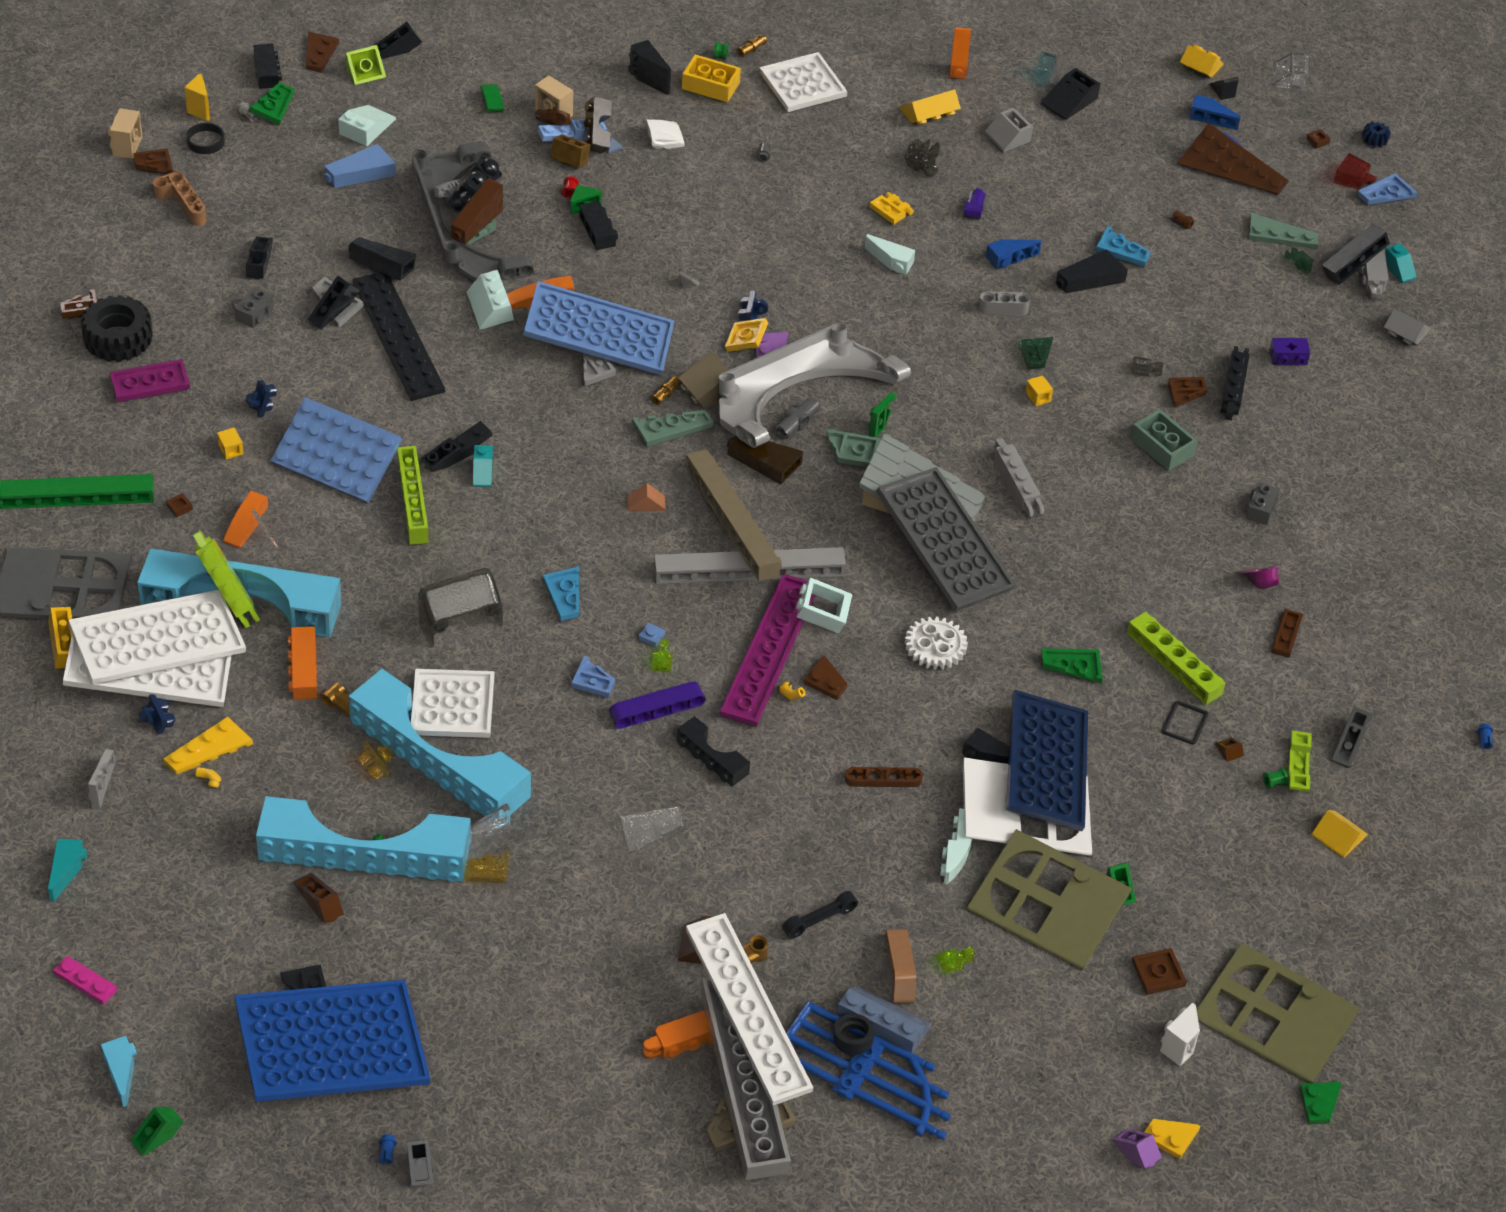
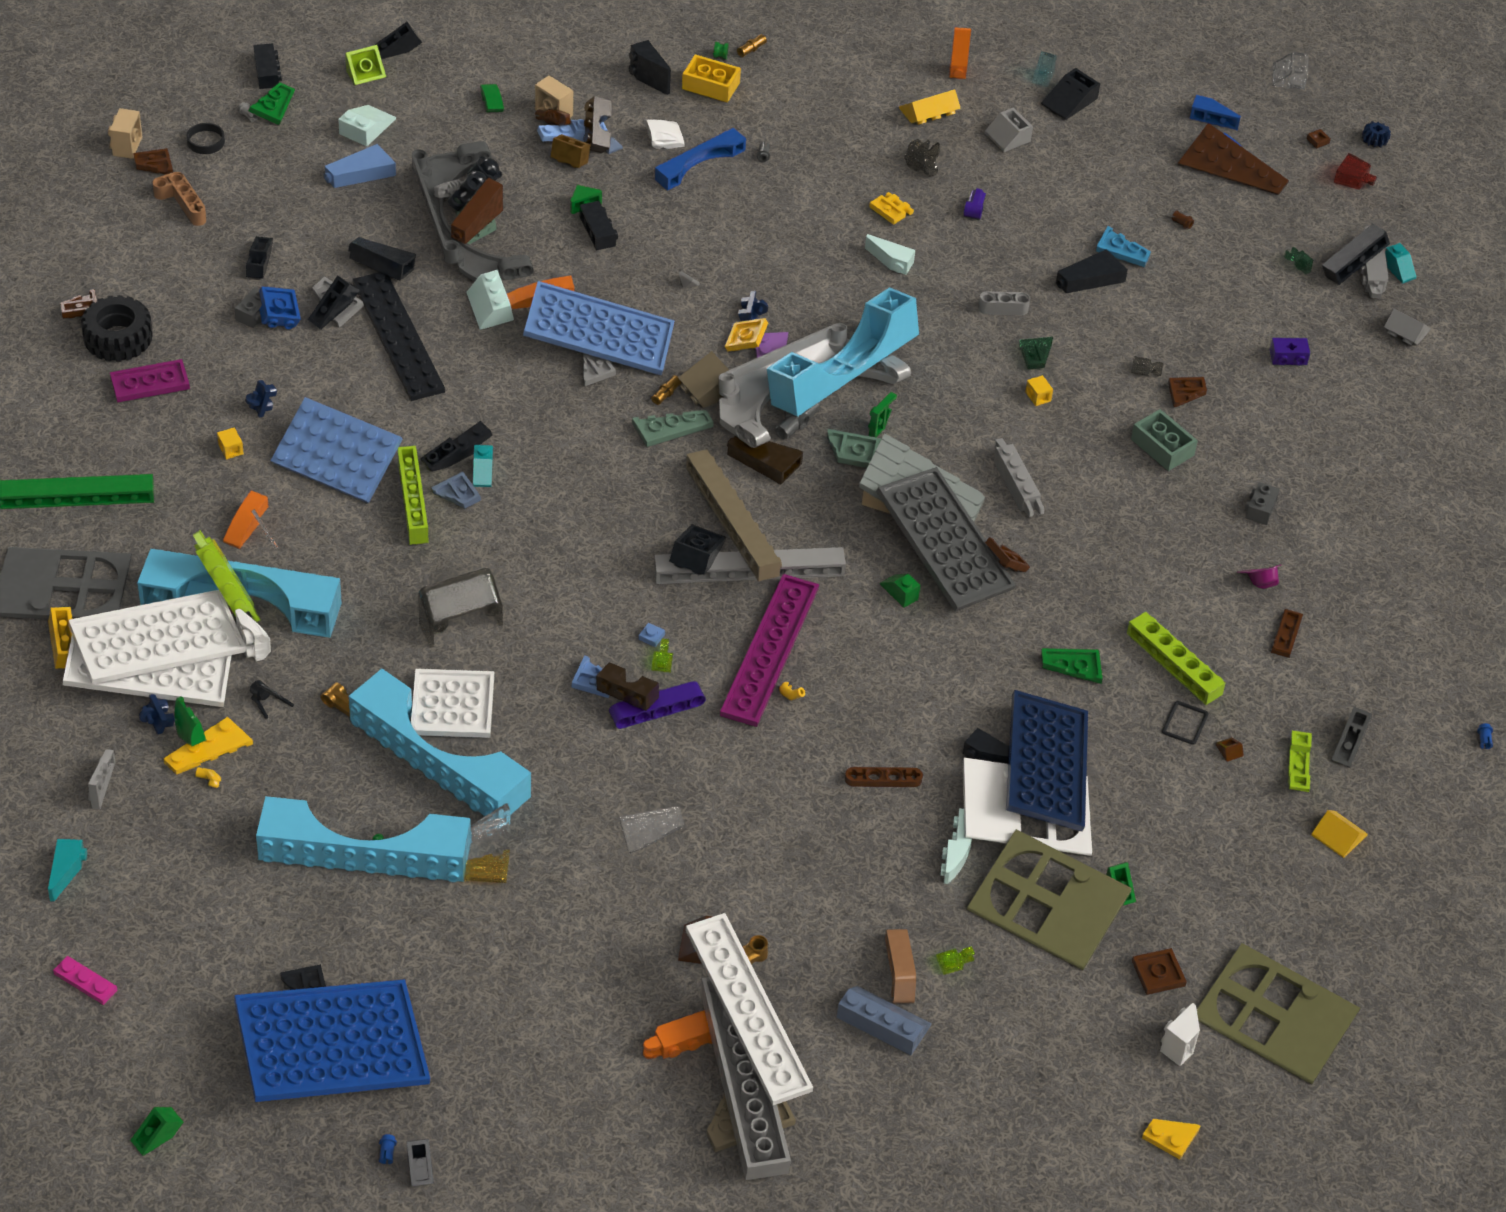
medium azure slope [101,1036,137,1107] -> none
reddish brown plate [166,493,193,517] -> none
yellow slope [185,74,210,121] -> none
orange brick [288,626,317,700] -> none
reddish brown slope [293,873,344,923] -> none
reddish brown wing [306,31,339,73] -> none
clear yellow hips [357,742,393,780] -> none
dark azure wing [543,567,579,621] -> none
red bush [562,176,579,198] -> none
nougat slope [628,483,665,511] -> none
black arch [677,716,750,787] -> none
white plate [759,52,847,112] -> none
black piece [782,891,859,939] -> none
blue piece [786,1001,951,1140] -> none
light aqua window [796,578,852,633] -> none
reddish brown wing [804,656,847,700] -> none
black tyre [833,1014,874,1055] -> none
white gear [905,616,968,670] -> none
blue slope [986,239,1042,269] -> none
medium lavender slope [1112,1129,1162,1169] -> none
yellow slope [1180,44,1224,78] -> none
black slope [1210,77,1239,100] -> none
black hinge [1220,346,1250,421] -> none
sand green wing [1249,213,1318,249] -> none
green bush [1263,768,1289,789] -> none
green wing [1299,1082,1342,1125] -> none
medium blue wing [1357,173,1418,205] -> none
none -> green slope [174,696,206,746]
none -> white slope [235,609,271,661]
none -> black plant [250,680,294,719]
none -> blue plate [259,286,301,329]
none -> sand blue wing [432,472,481,508]
none -> dark brown arch [596,662,659,711]
none -> blue arch [655,128,746,191]
none -> black slope [669,524,727,575]
none -> medium azure arch [767,287,919,416]
none -> green slope [880,574,921,608]
none -> reddish brown wing [985,537,1030,572]

